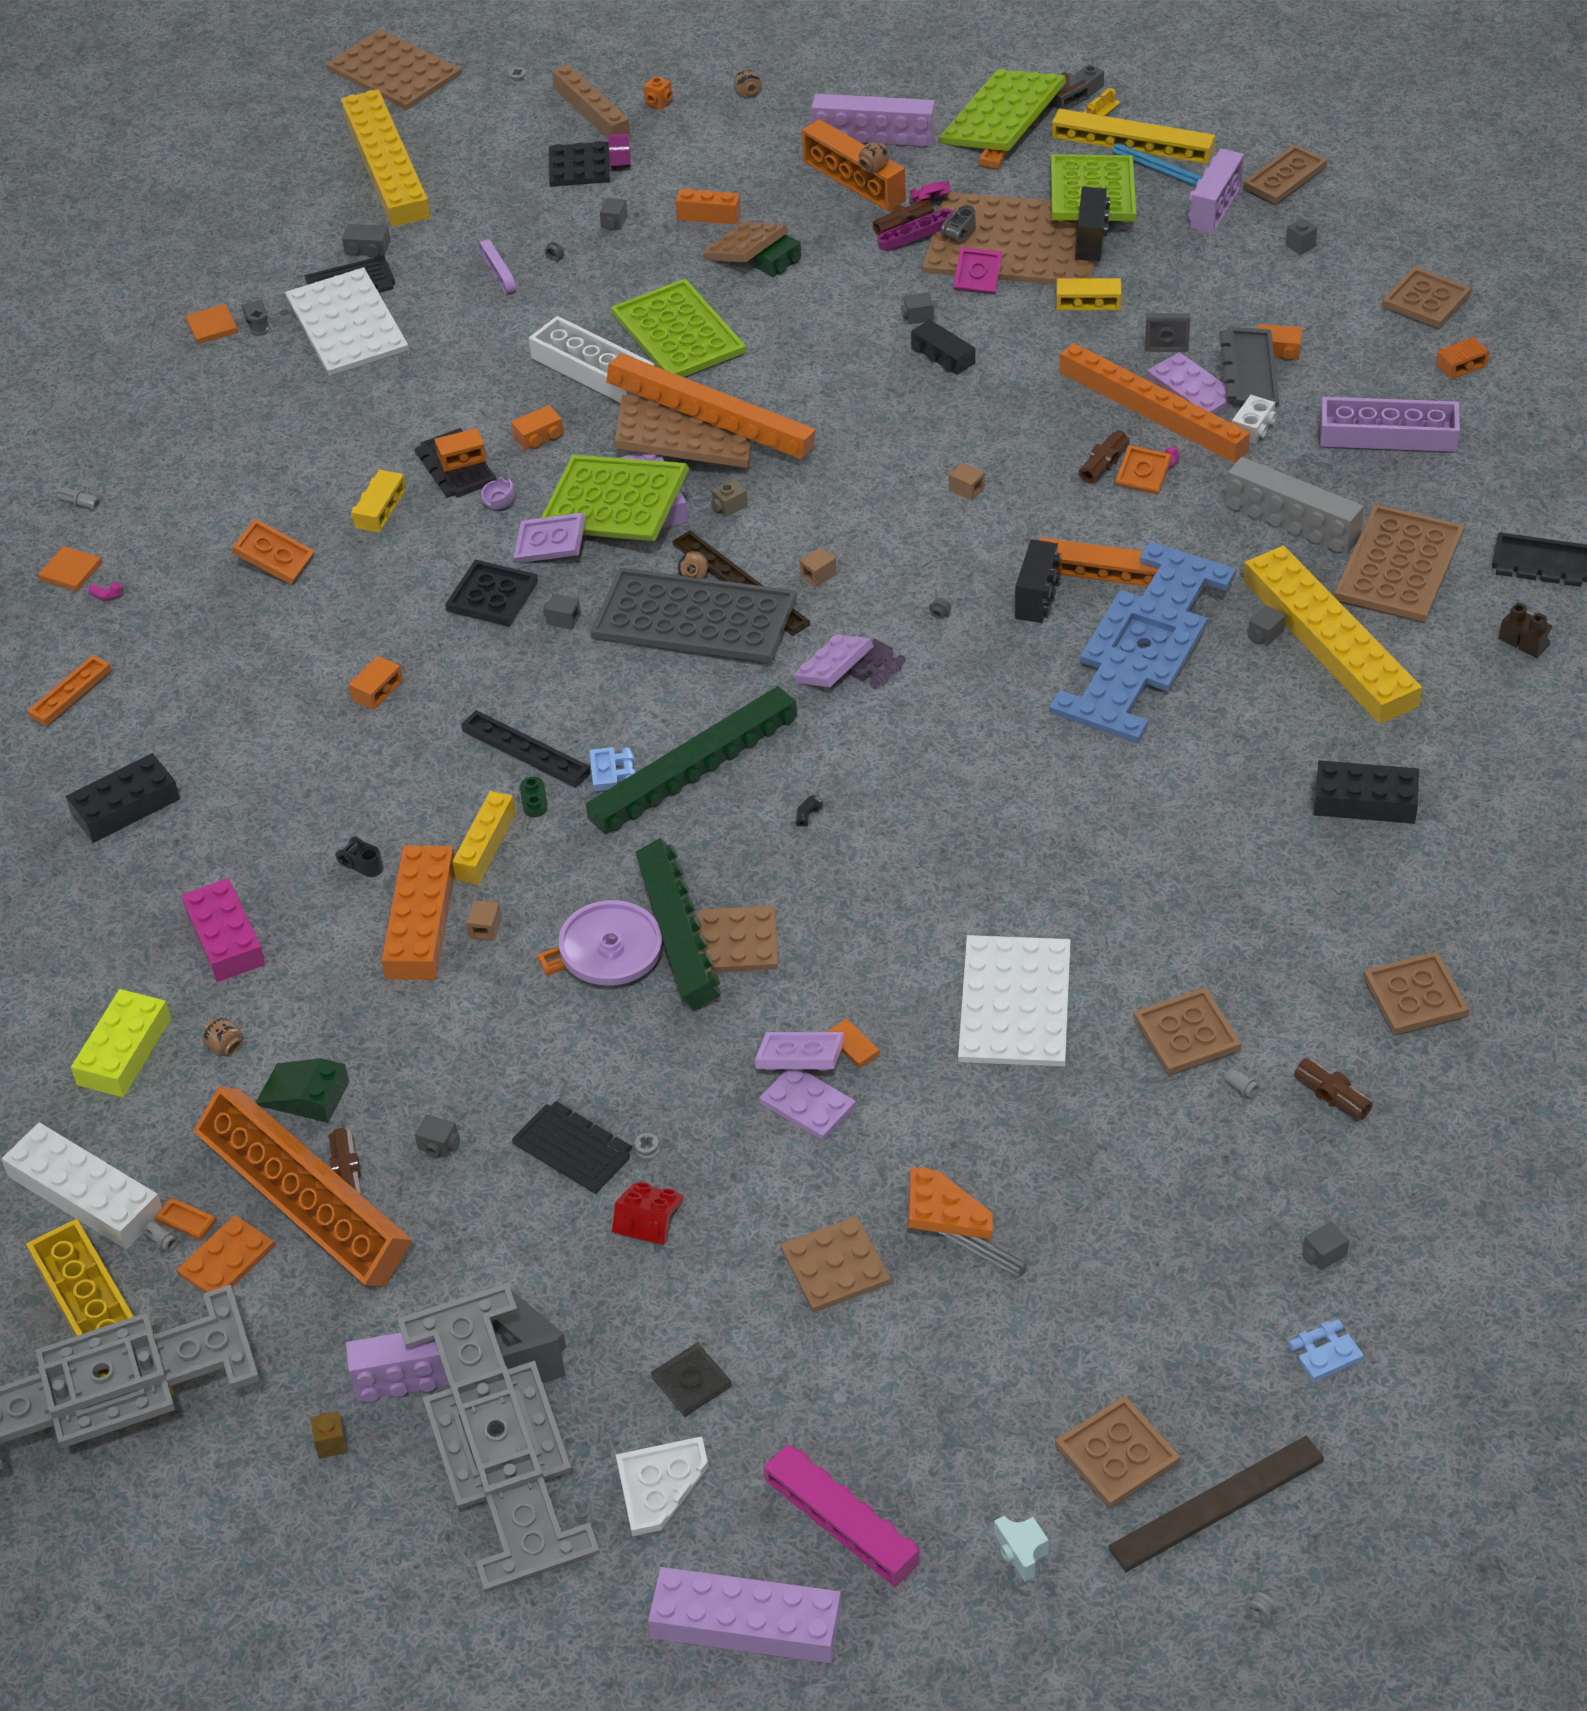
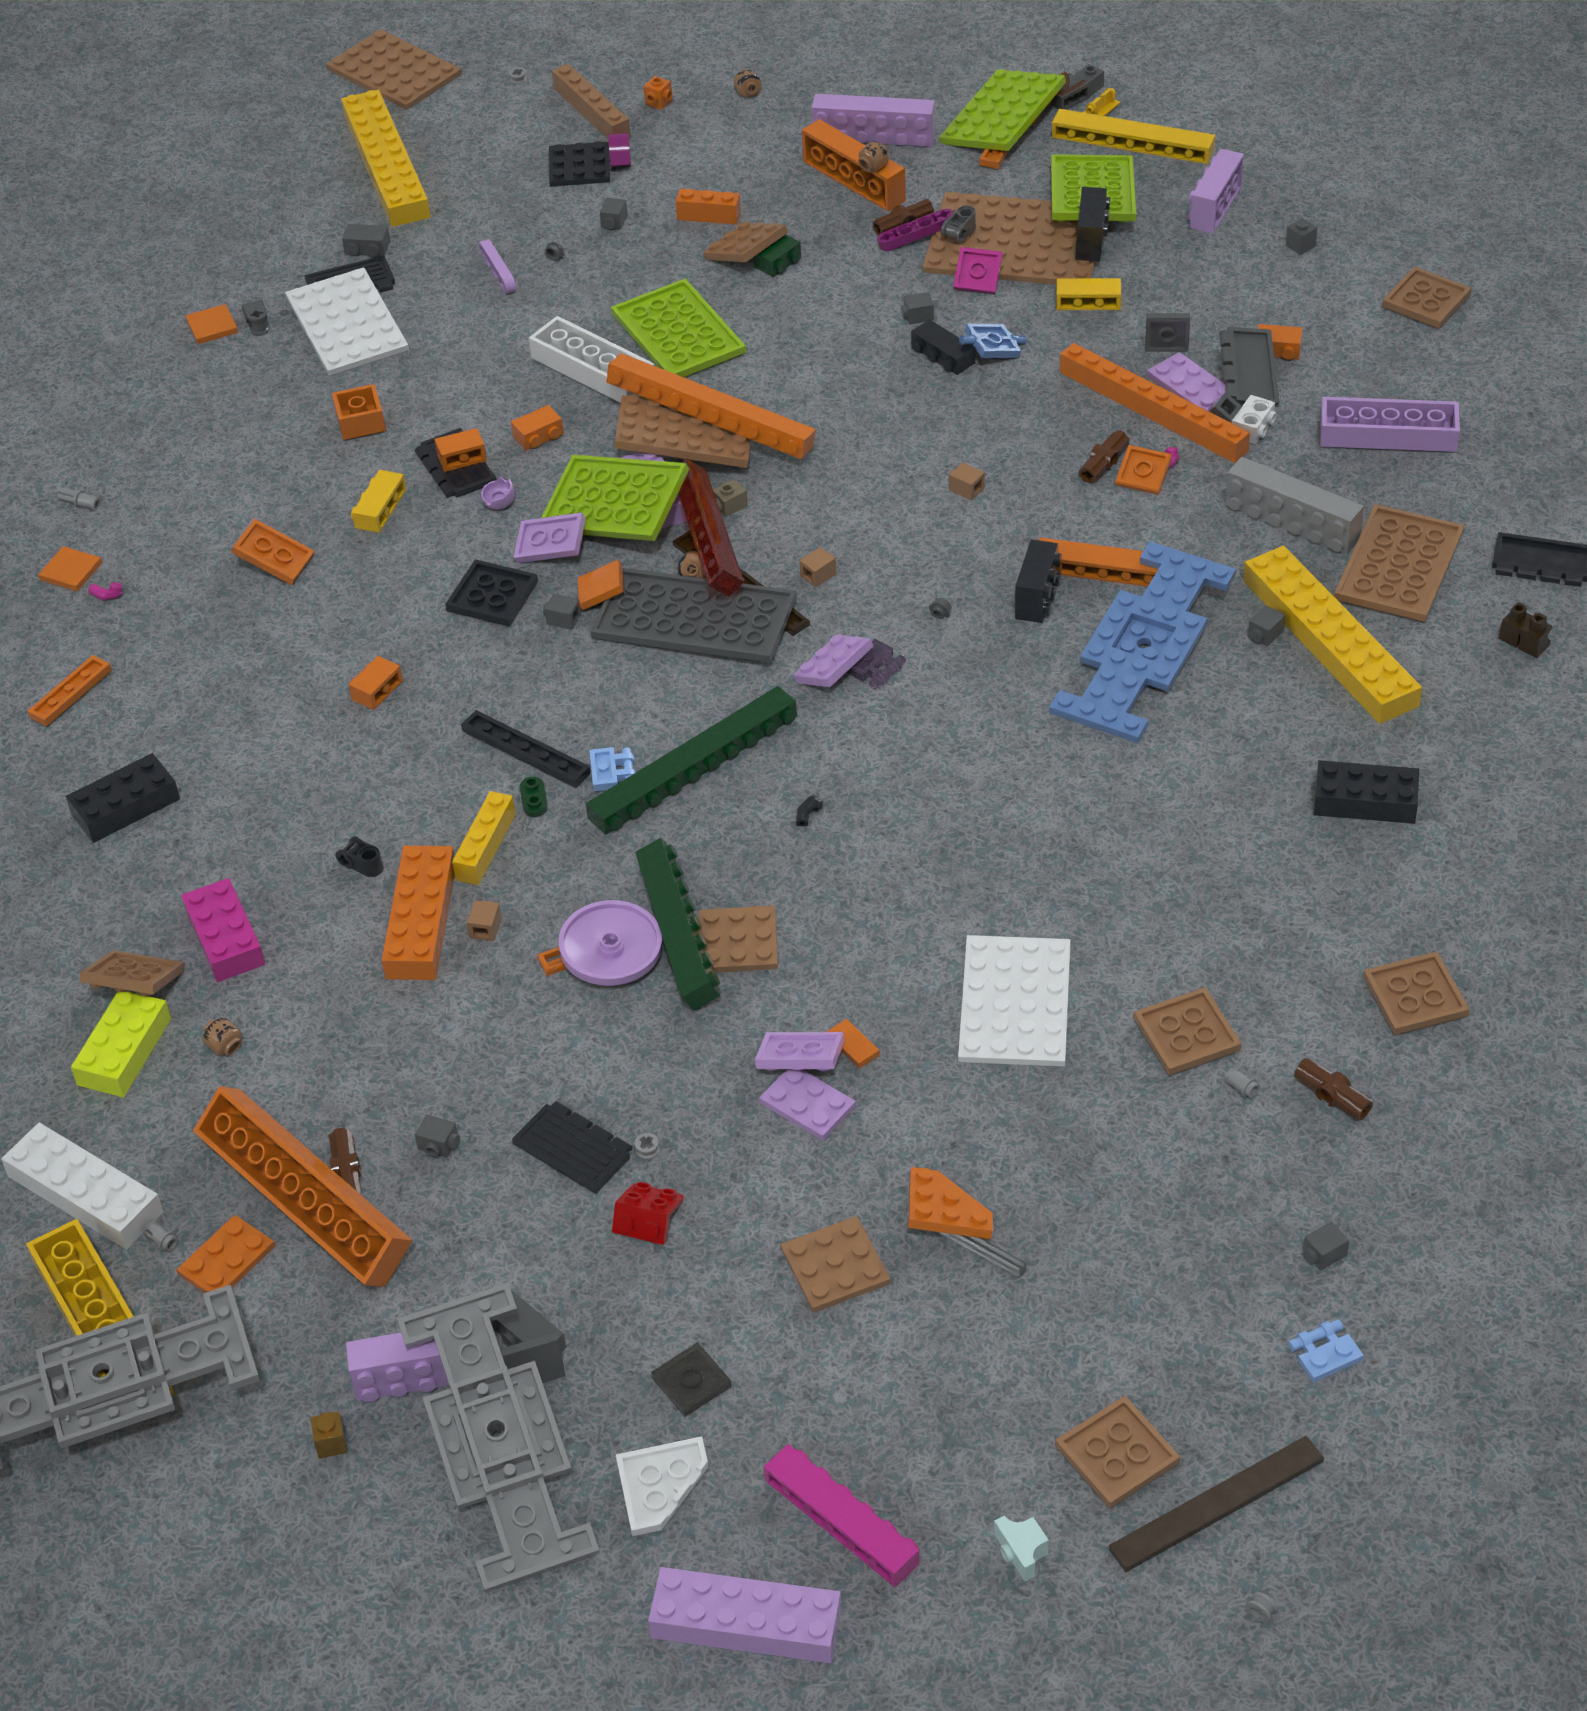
orange tile [155,1197,217,1241] -> none
dark green slope [255,1058,350,1123] -> none
dark pink plate [909,180,951,203] -> none
dark azure axle [1113,143,1202,187] -> none
medium nougat plate [1243,144,1327,204] -> none
orange brick [1436,337,1490,379] -> none
none -> medium nougat plate [80,950,185,996]
none -> orange brick [332,384,386,440]
none -> orange tile [578,559,624,610]
none -> clear red brick [678,458,744,597]
none -> medium blue plate [959,324,1027,359]
none -> dark grey brick [1207,392,1242,422]

